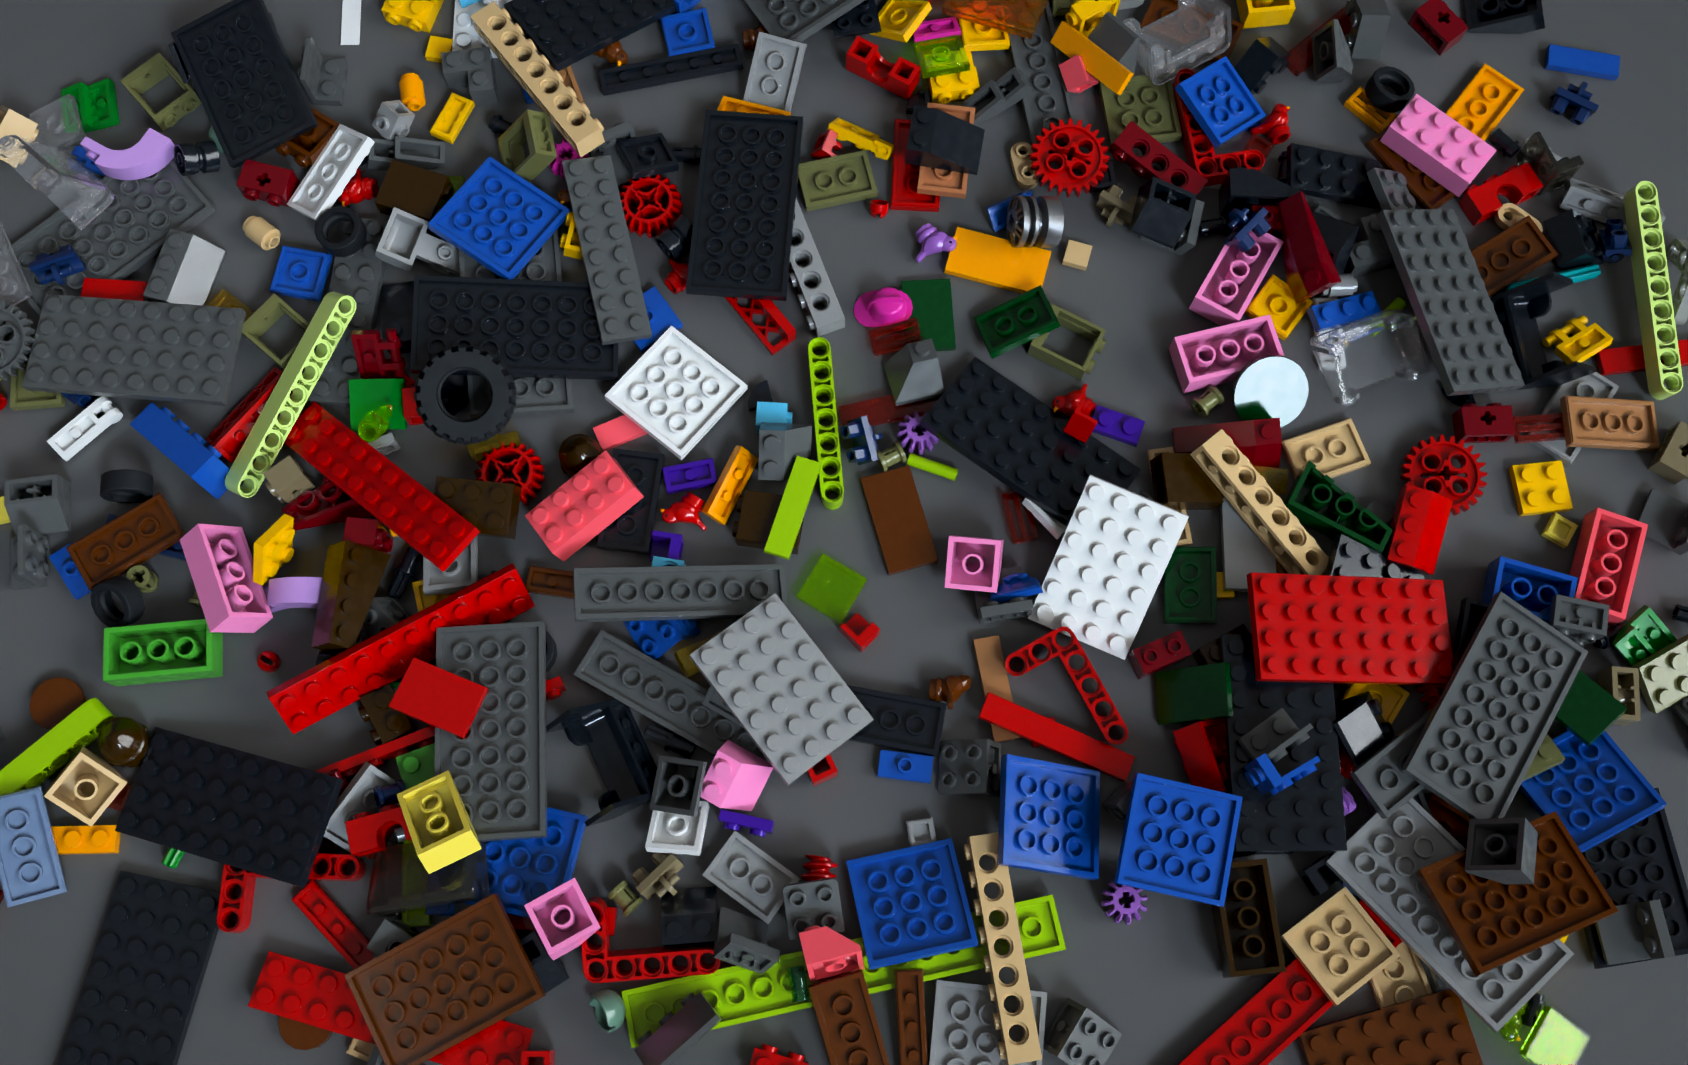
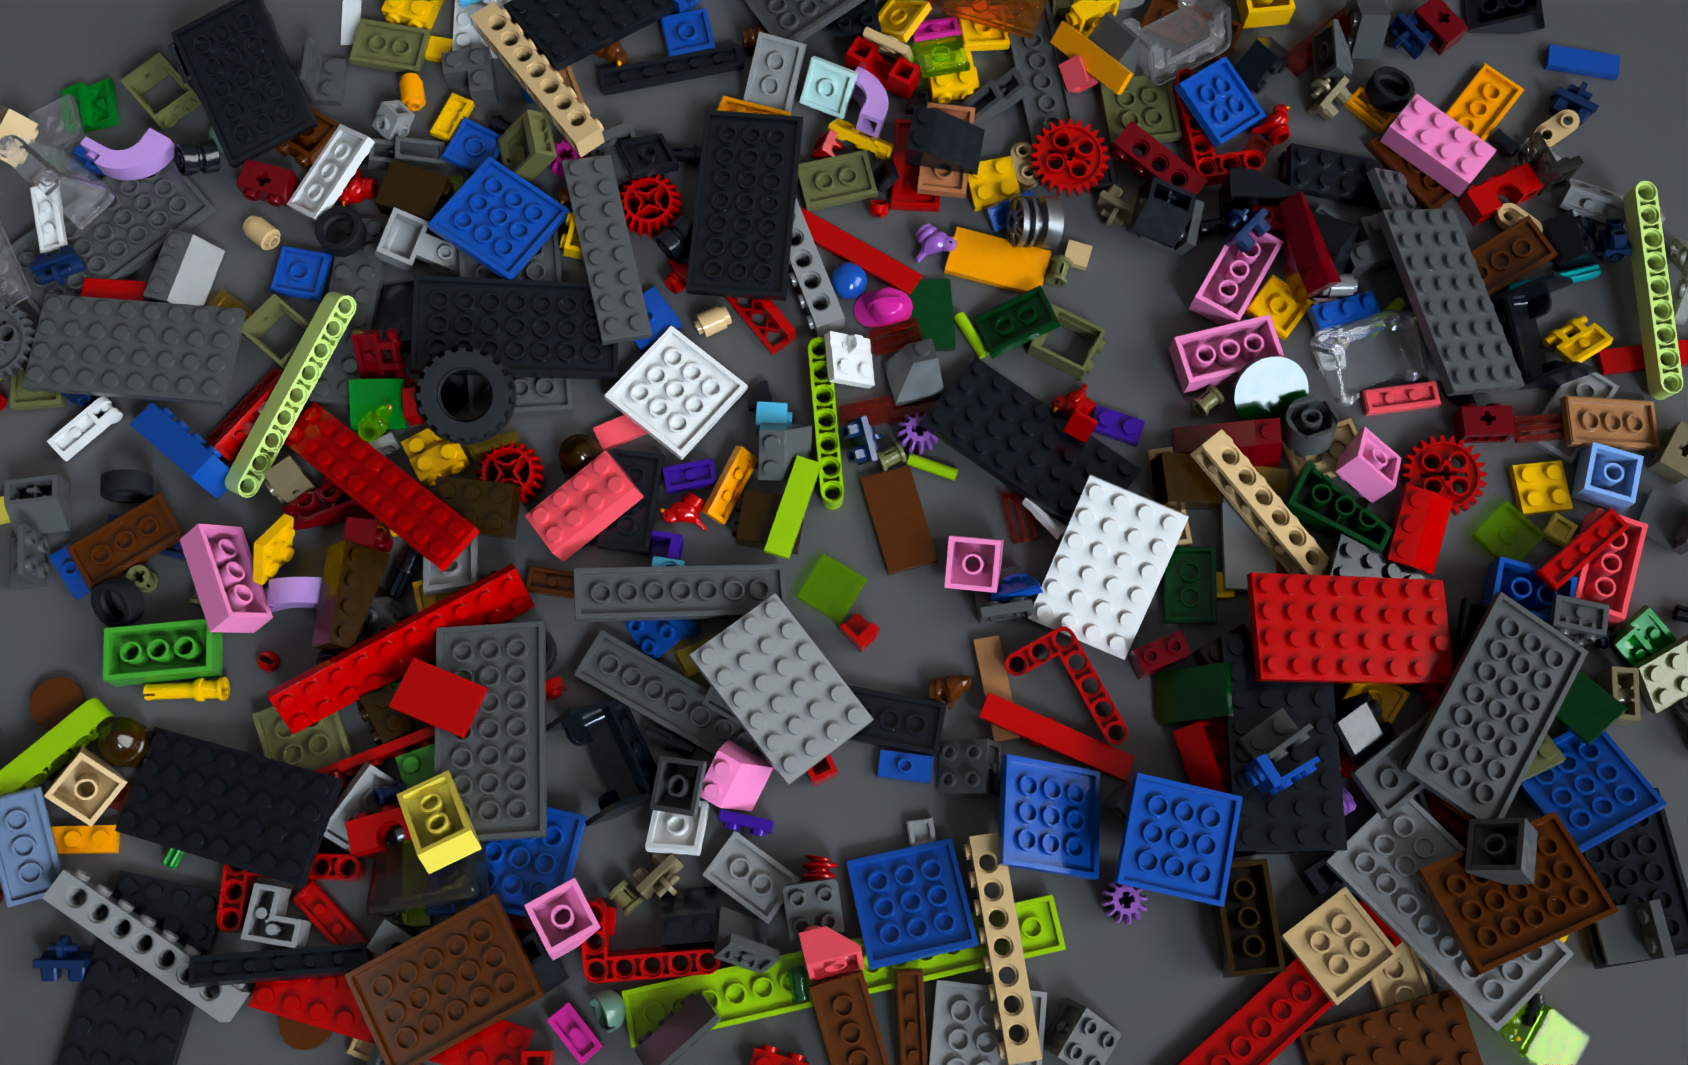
none -> white tile [30,182,68,255]
none -> dark blue hips [33,935,94,982]
none -> light grey brick [42,869,251,1022]
none -> yellow pin [143,677,230,702]
none -> black plate [188,943,368,988]
none -> light grey brick [240,883,312,948]
none -> olive plate [252,706,354,771]
none -> olive plate [349,18,432,76]
none -> yellow plate [401,428,470,487]
none -> blue plate [442,117,501,174]
none -> dark pink plate [547,1002,604,1065]
none -> tan brick [693,305,732,338]
none -> light aqua tile [799,56,858,119]
none -> red tile [800,207,923,295]
none -> white hinge [824,331,875,389]
none -> blue hair [829,262,867,299]
none -> lavender arch [851,66,889,138]
none -> tan plate [863,27,914,62]
none -> black plate [873,158,899,194]
none -> lime piece [953,312,989,359]
none -> yellow plate [967,156,1020,212]
none -> olive bush [1045,255,1073,288]
none -> dark grey brick [1282,396,1338,457]
none -> dark tan hips [1307,76,1352,121]
none -> bright pink slope [1335,426,1402,504]
none -> coral tile [1360,381,1441,416]
none -> dark blue hips [1387,12,1434,60]
none -> clear neon green tile [1471,500,1546,562]
none -> tan plate [1531,109,1580,149]
none -> red tile [1534,507,1630,592]
none -> light blue brick [1571,442,1644,512]

